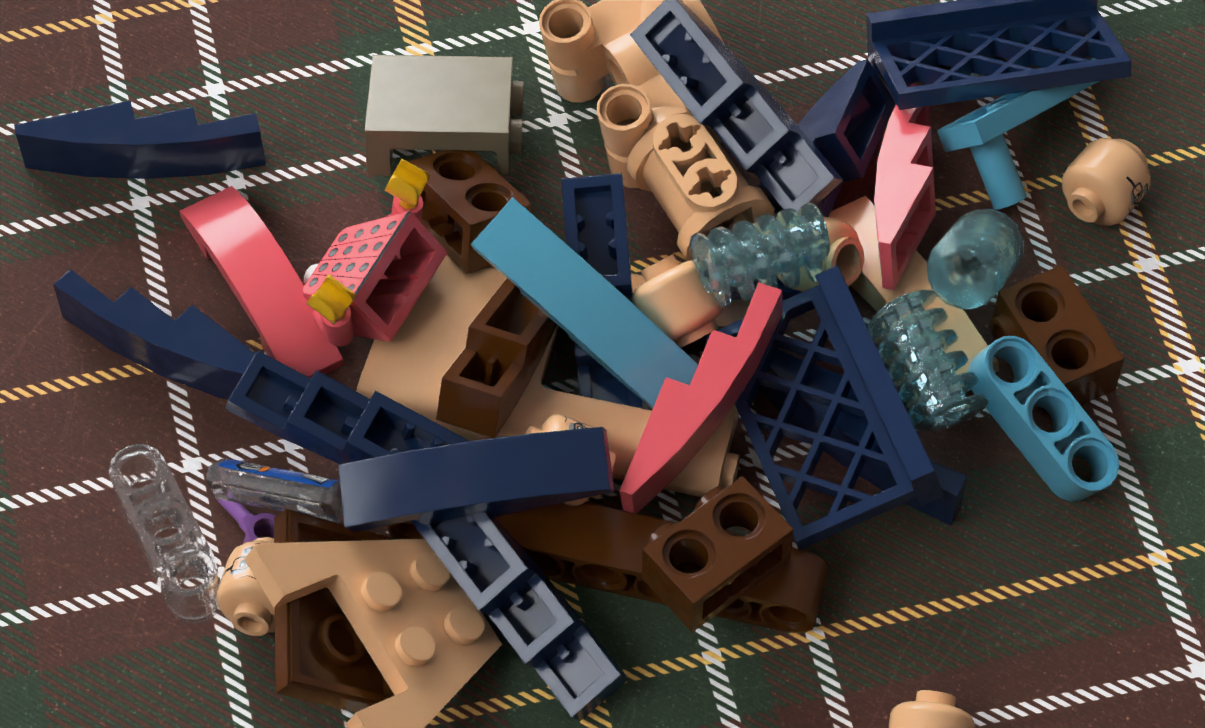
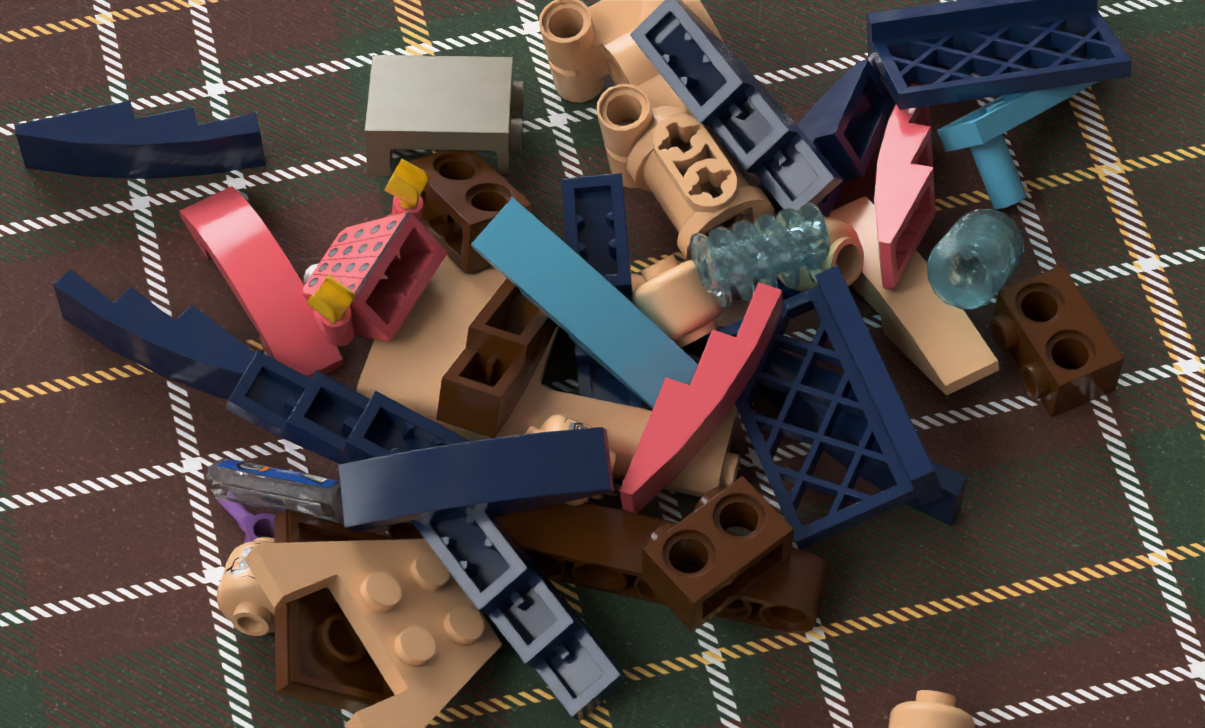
clear beam [109,444,221,623] -> none
clear light blue piece [868,290,989,430] -> none
medium azure beam [967,336,1119,502] -> none
light nougat head [1062,138,1151,226] -> none

